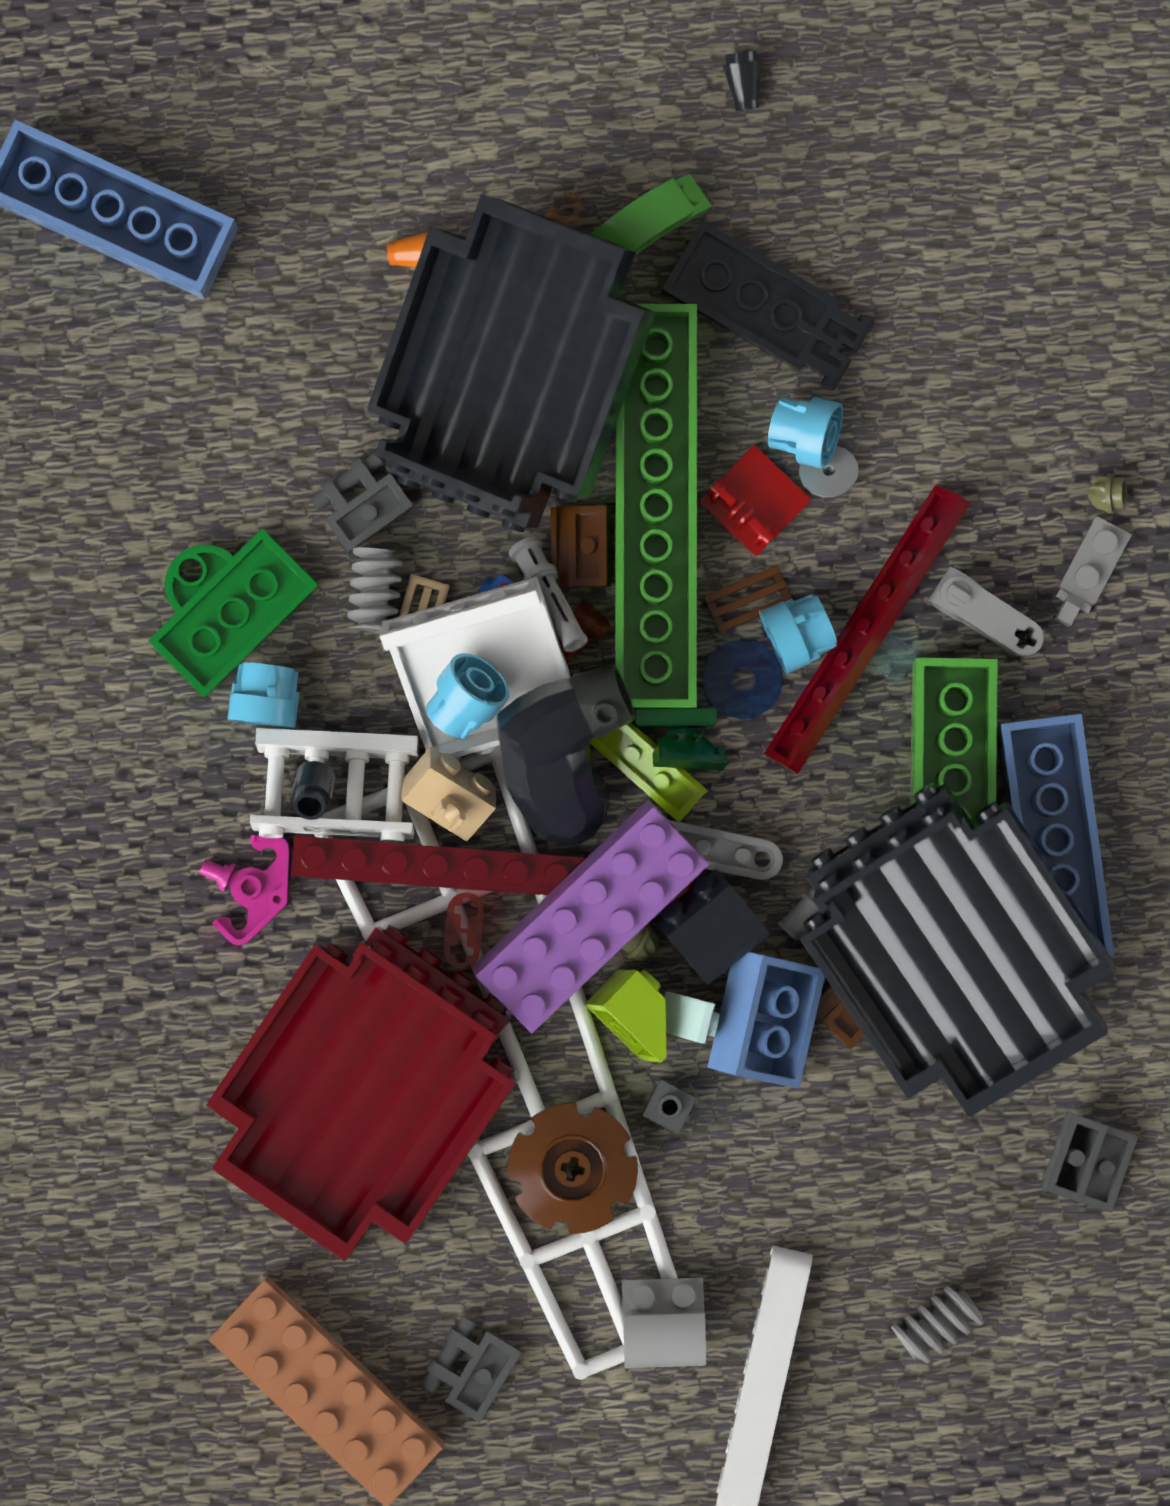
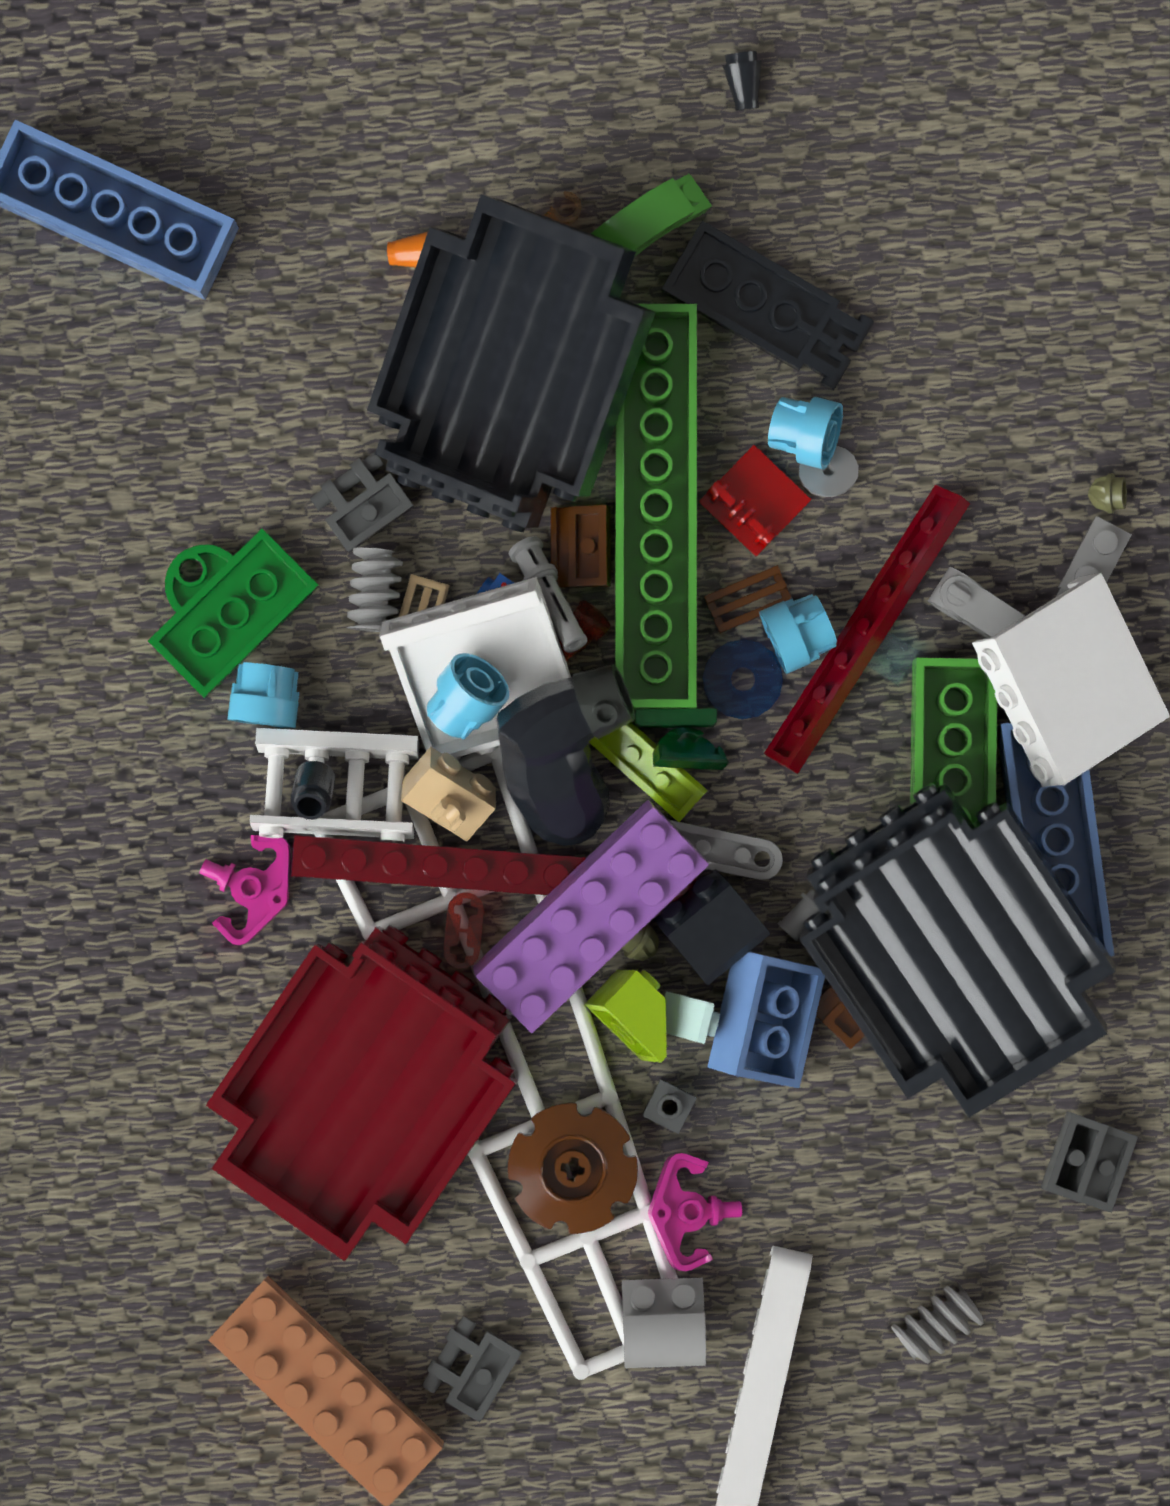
none -> dark pink piece [648,1153,742,1271]
none -> white panel [972,573,1170,787]

